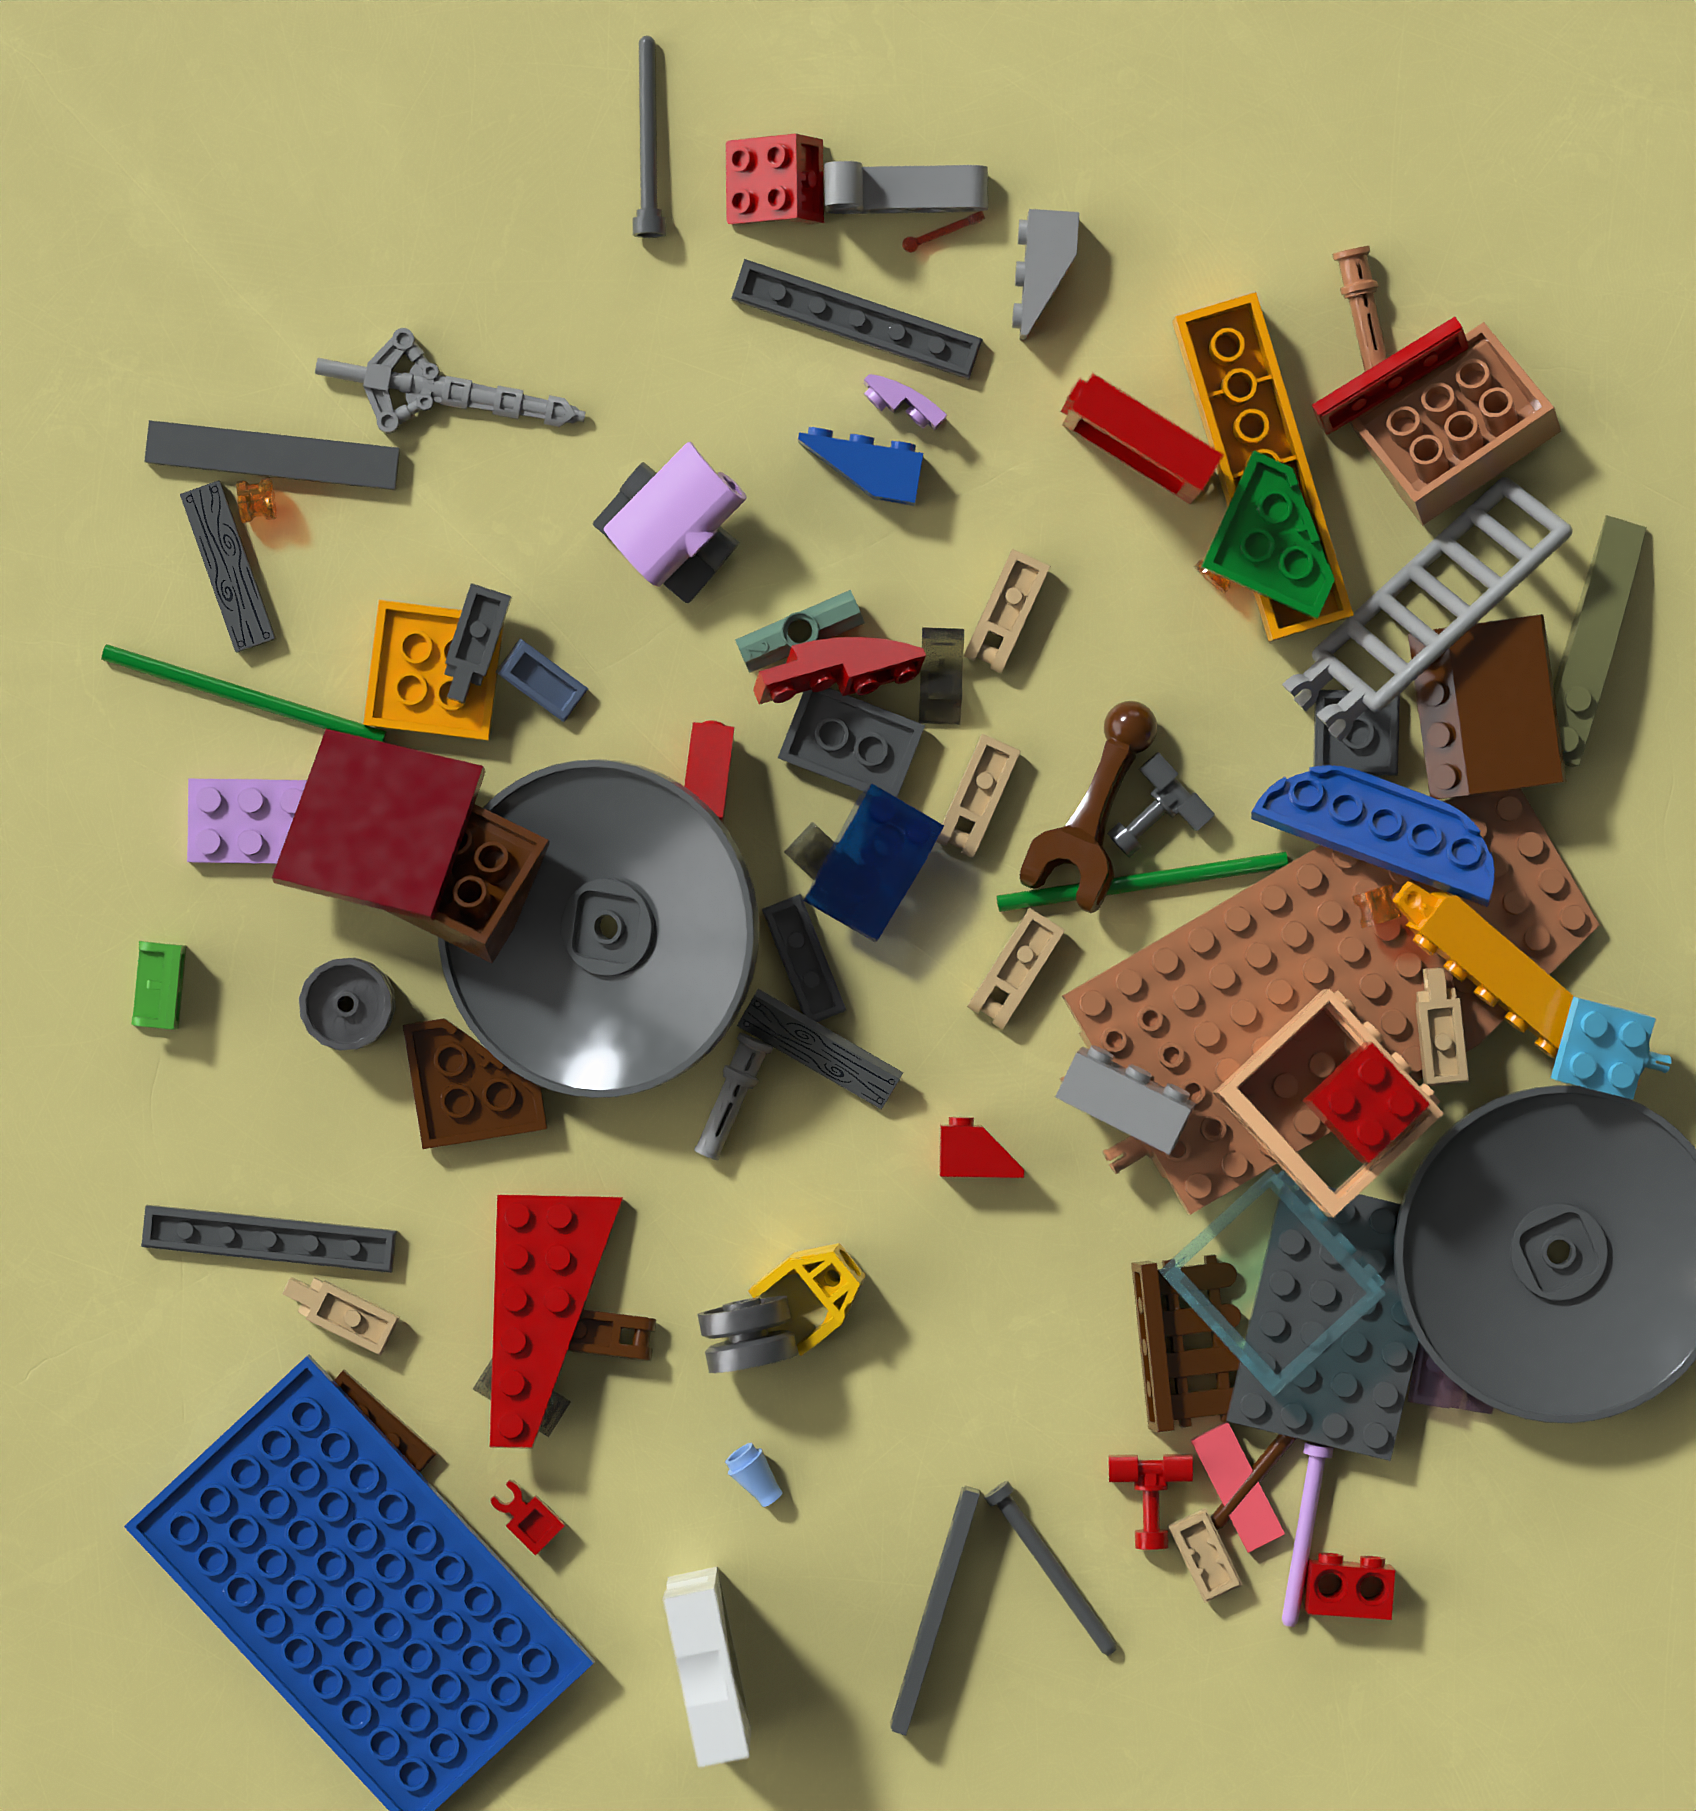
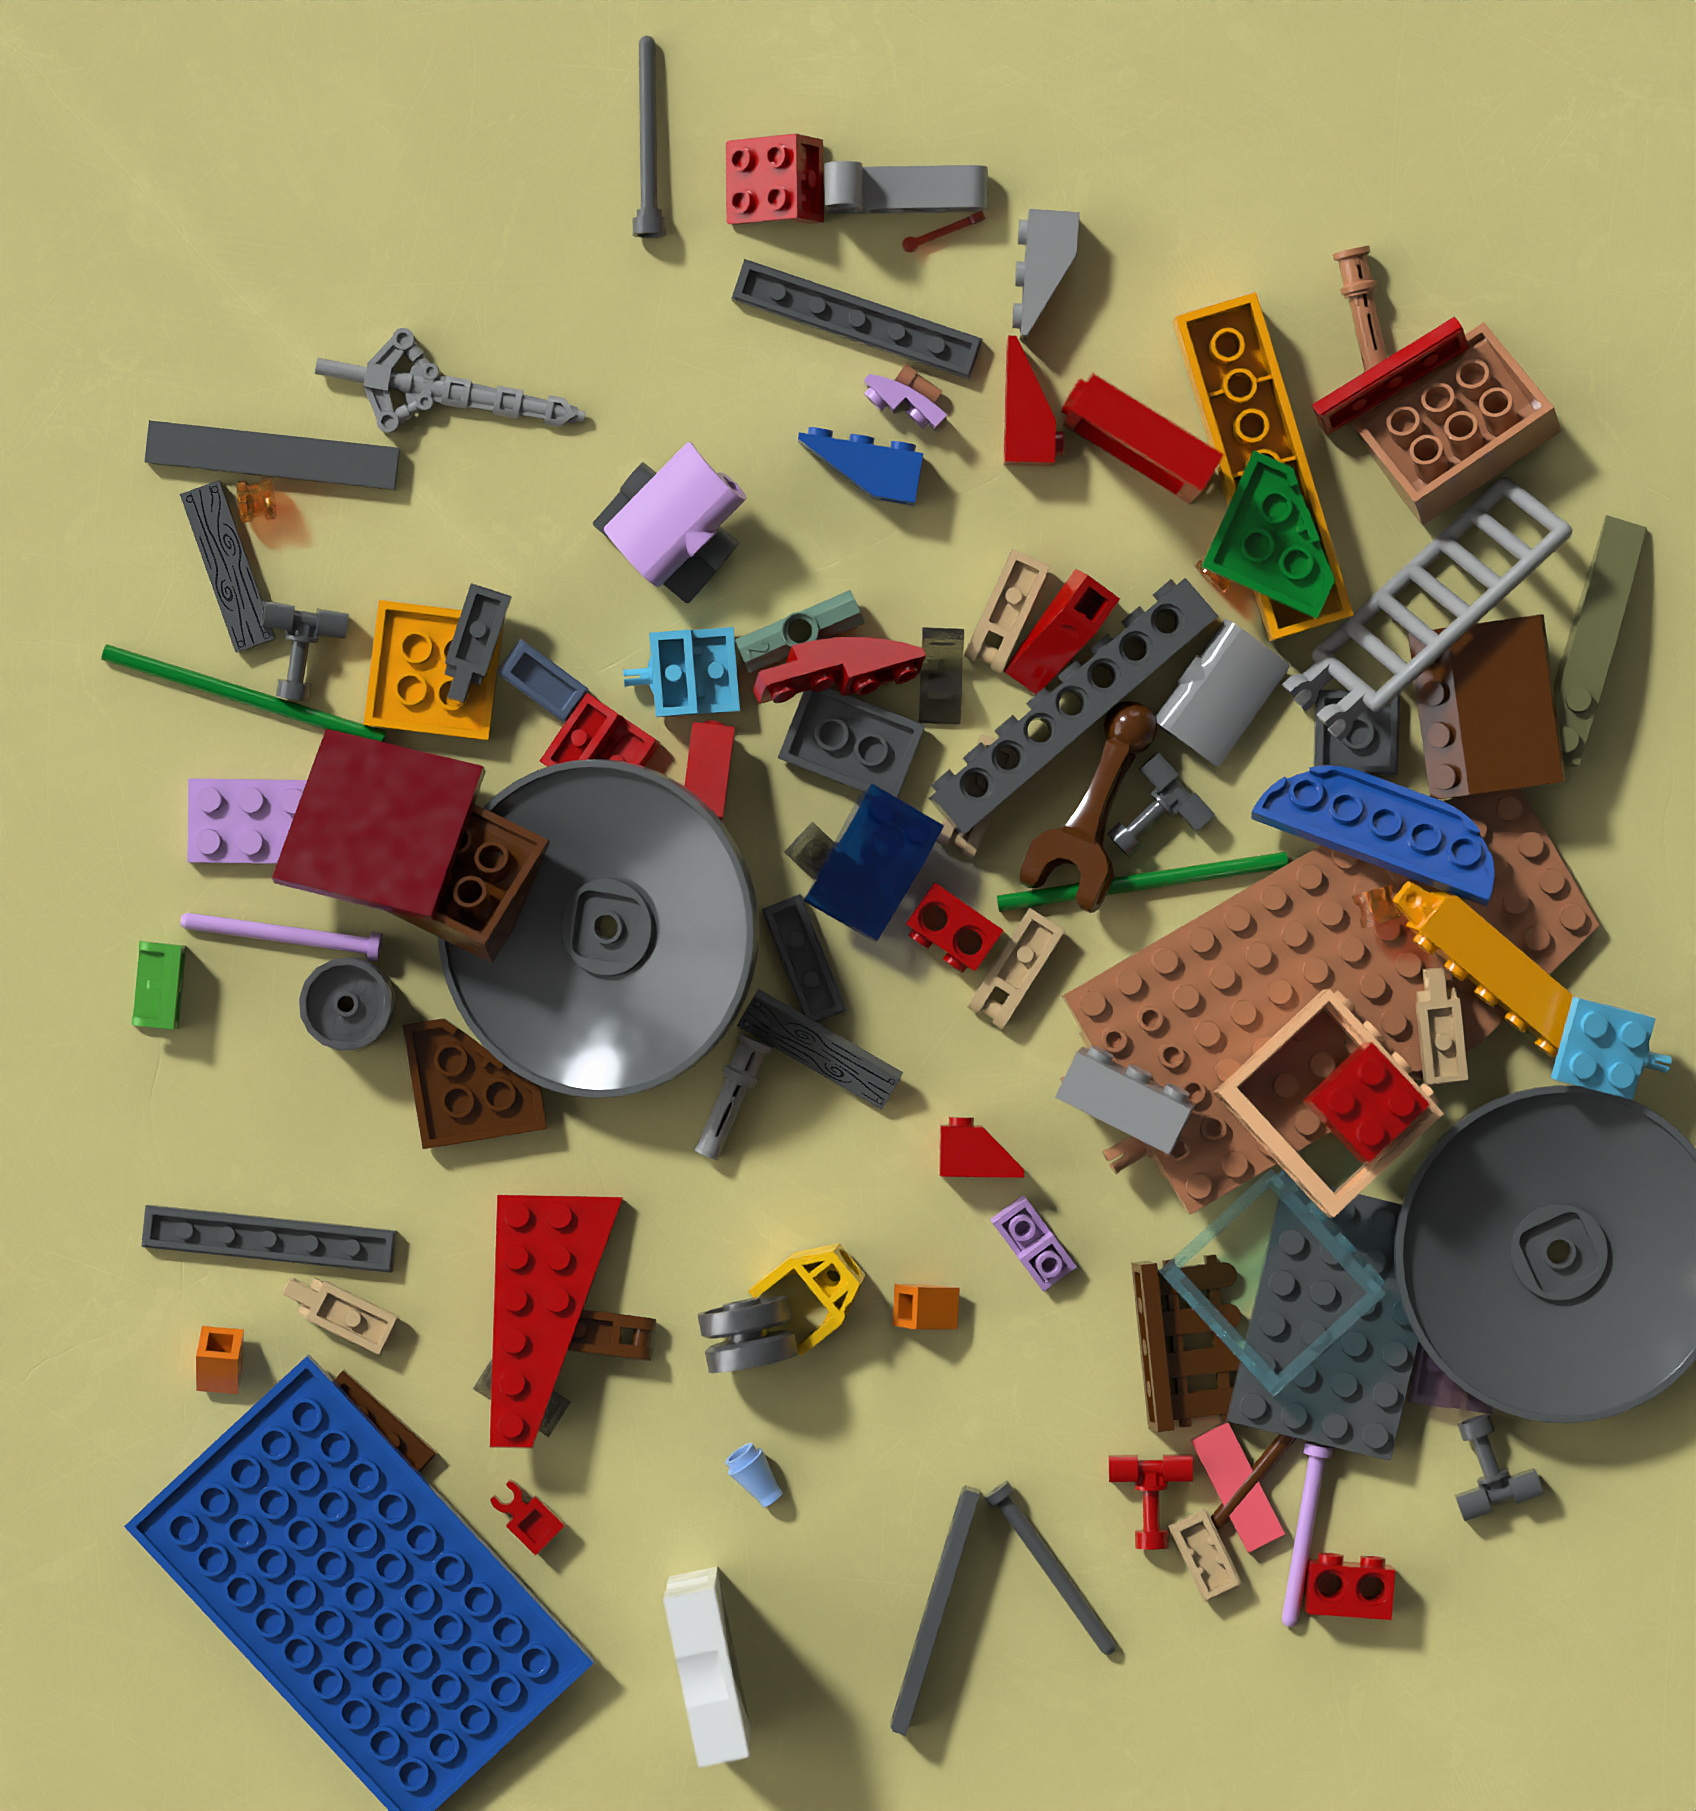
none -> lavender bar [181,913,383,962]
none -> orange brick [196,1326,244,1394]
none -> dark grey bar [260,600,349,701]
none -> red slope [540,692,661,767]
none -> medium azure plate [623,627,740,718]
none -> orange brick [892,1284,960,1330]
none -> nougat piece [894,364,942,403]
none -> red brick [905,882,1004,973]
none -> dark grey brick [928,577,1218,836]
none -> lavender slope [990,1195,1077,1292]
none -> red slope [1003,335,1064,466]
none -> red slope [1003,569,1121,695]
none -> light grey panel [1155,619,1290,767]
none -> dark grey bar [1455,1414,1544,1521]

